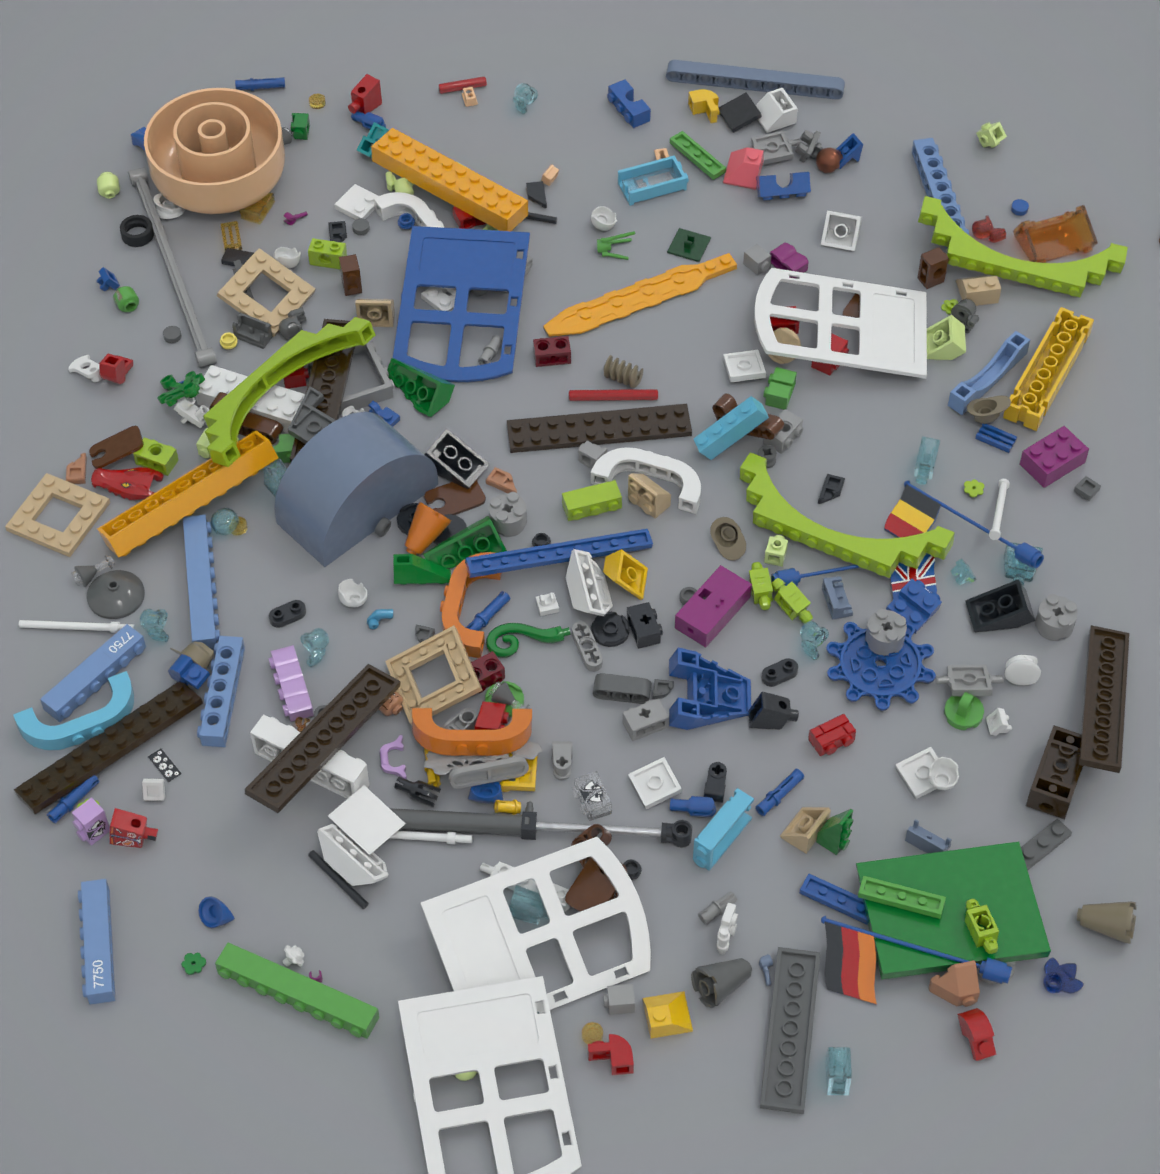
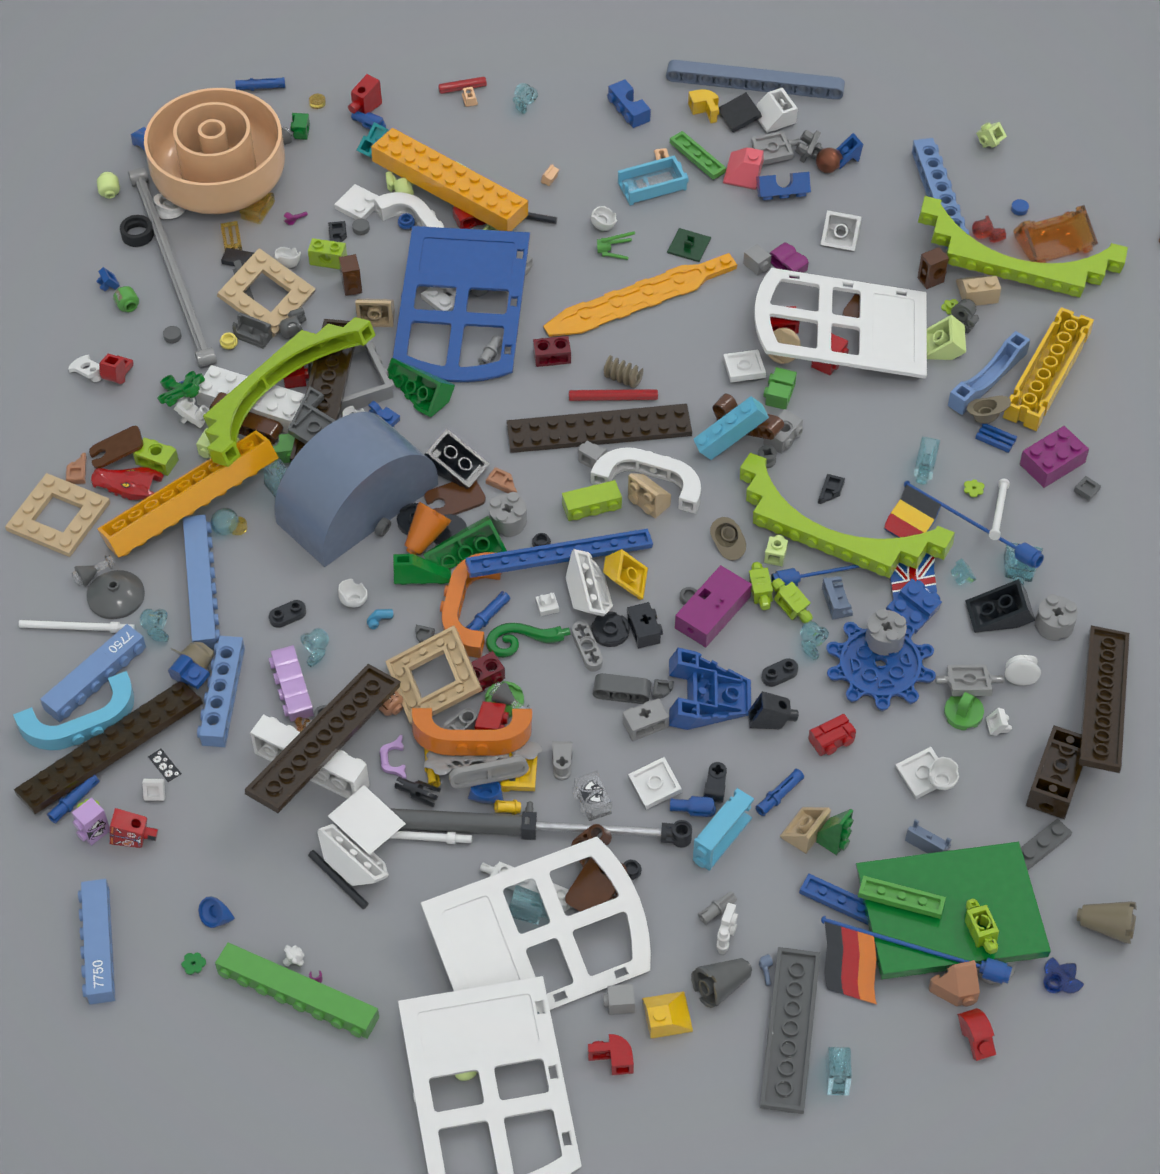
black tile [526,181,547,208] -> none
clear yellow tile [582,1022,603,1044] -> none

